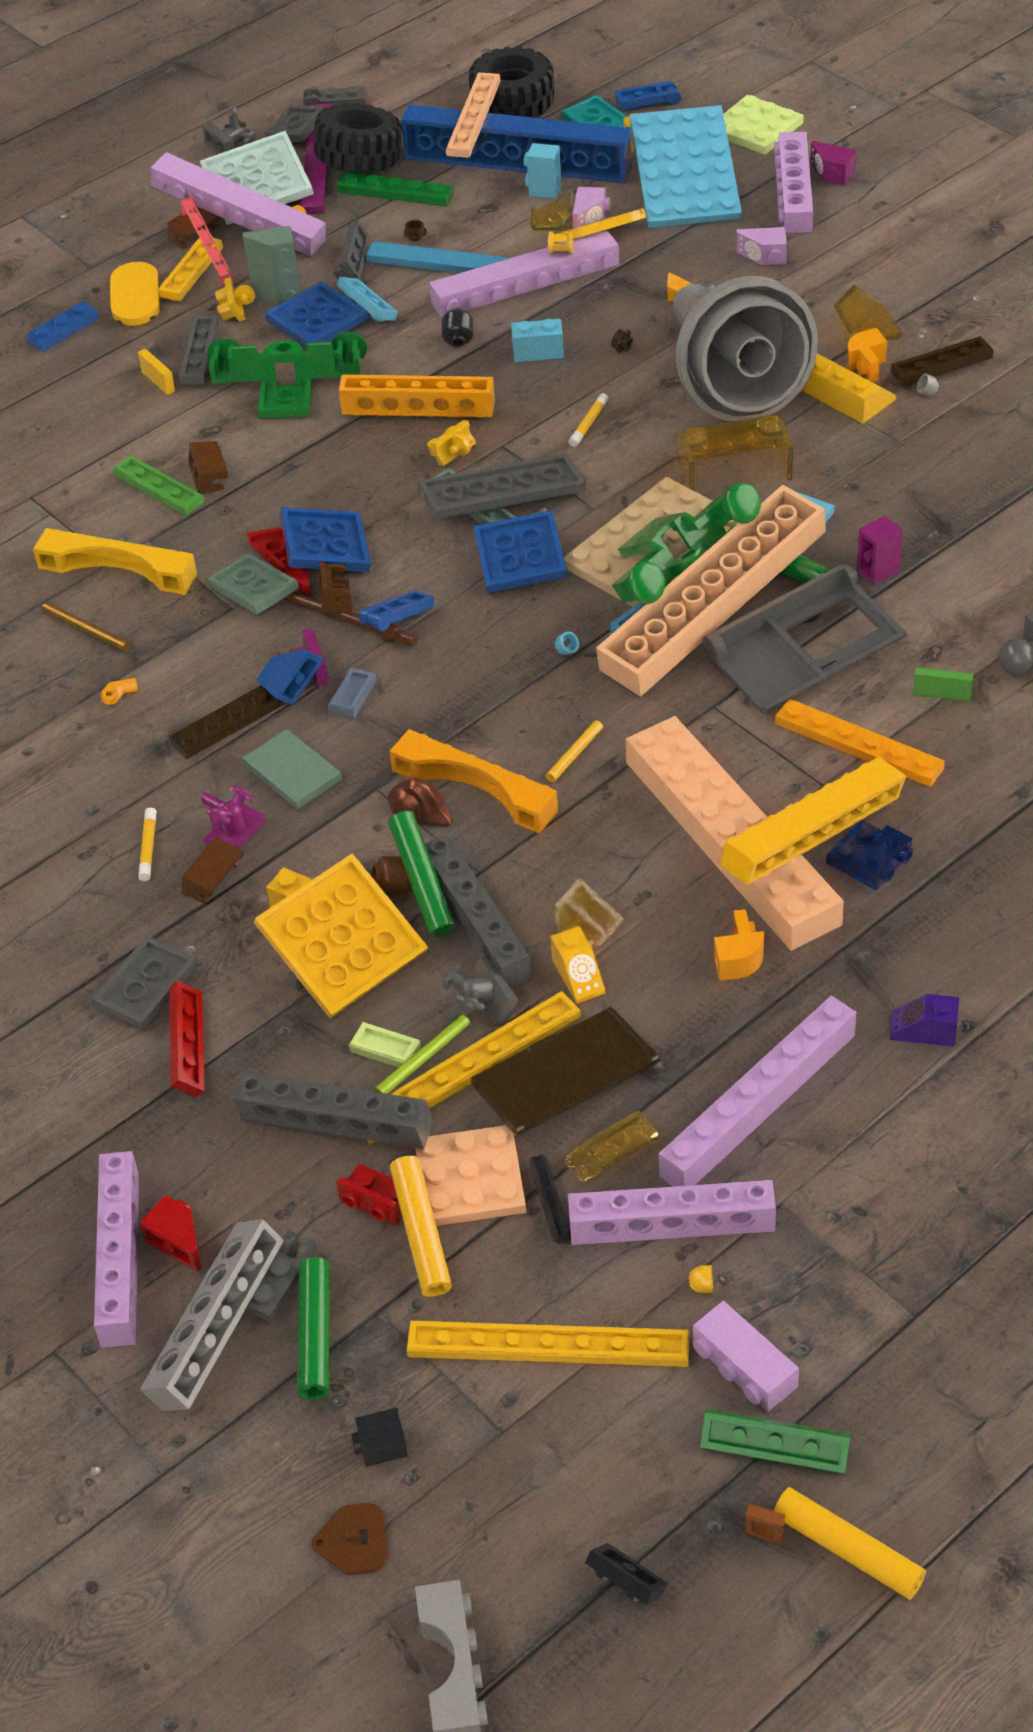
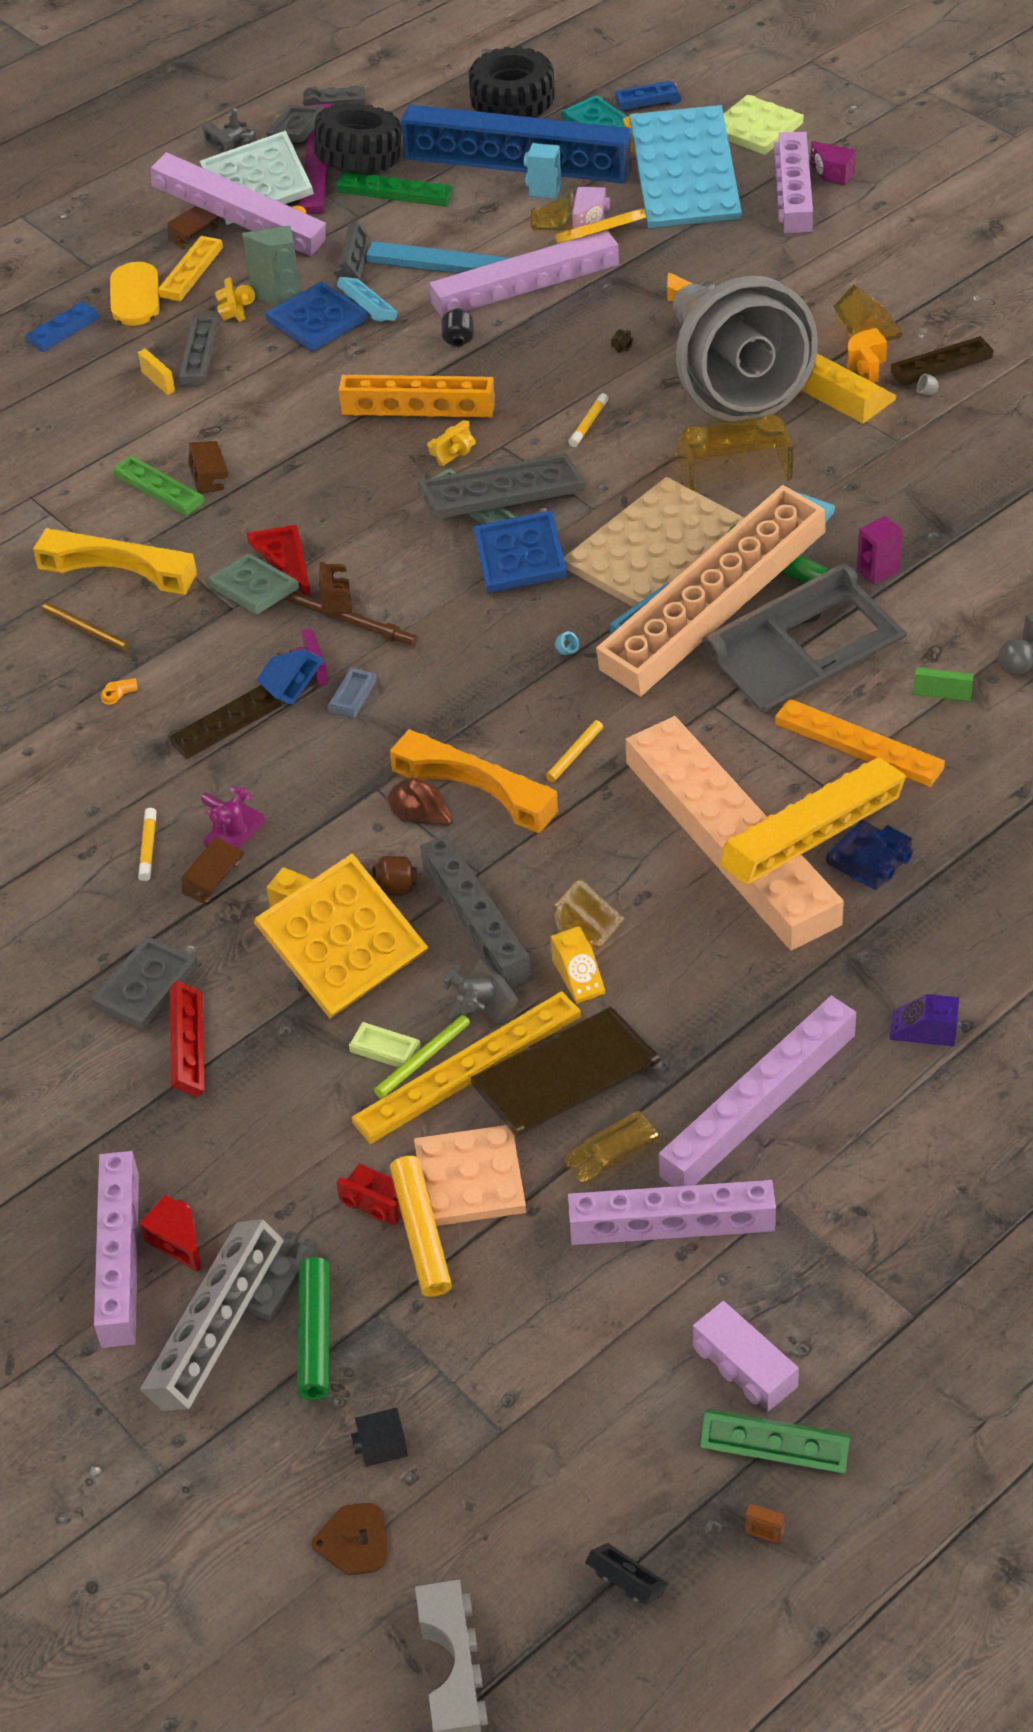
coral piece [181,195,235,286] -> none
green piece [207,331,367,419] -> none
dark grey brick [232,1072,434,1149] -> none
sand green tile [242,729,342,810] -> none
blue plate [280,507,371,572] -> none
blue plate [359,590,434,631] -> none
green piece [388,811,455,937] -> none
dark brown plate [404,220,427,241] -> none
yellow tile [407,1321,689,1367] -> none
light nougat tile [446,73,501,158] -> none
medium azure brick [511,319,564,363] -> none
black axle [529,1155,570,1243] -> none
yellow bush [548,231,574,254] -> none
green piece [612,483,761,604] -> none
yellow hinge [688,1265,713,1294] -> none
light orange brick [714,909,764,981] -> none
lavender slope [736,227,787,265] -> none
yellow piece [774,1487,926,1600] -> none

